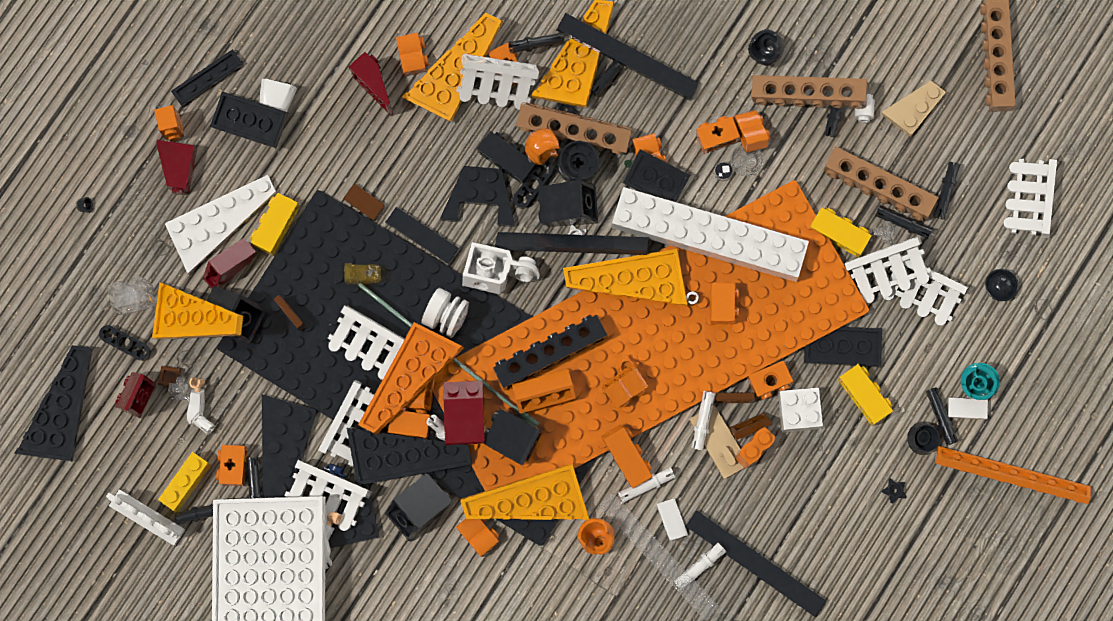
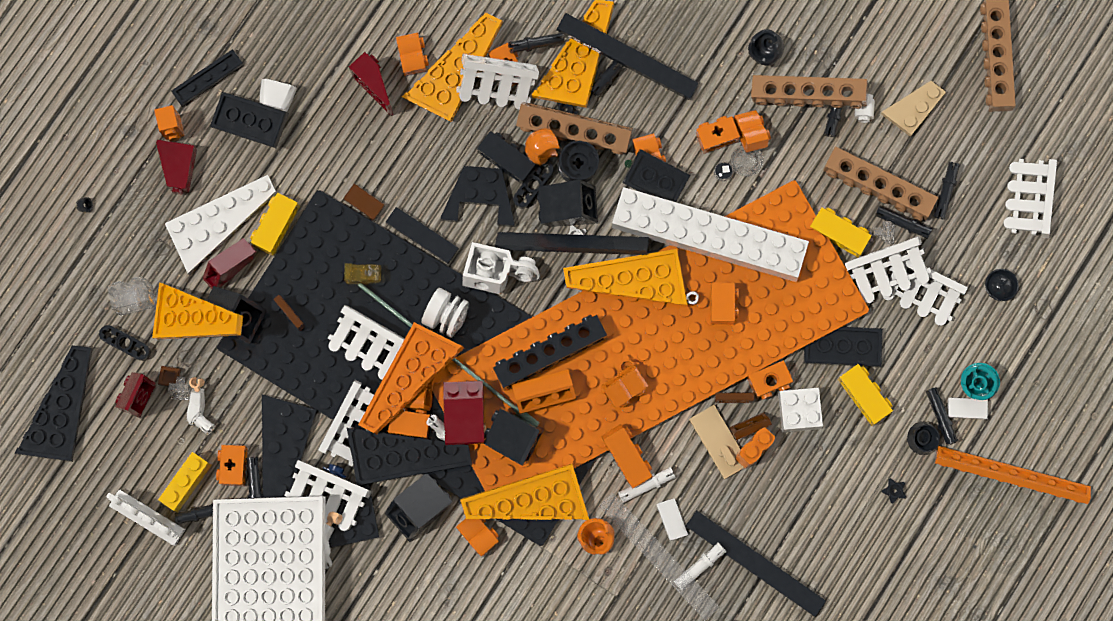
white pin [691,391,716,450] -> none

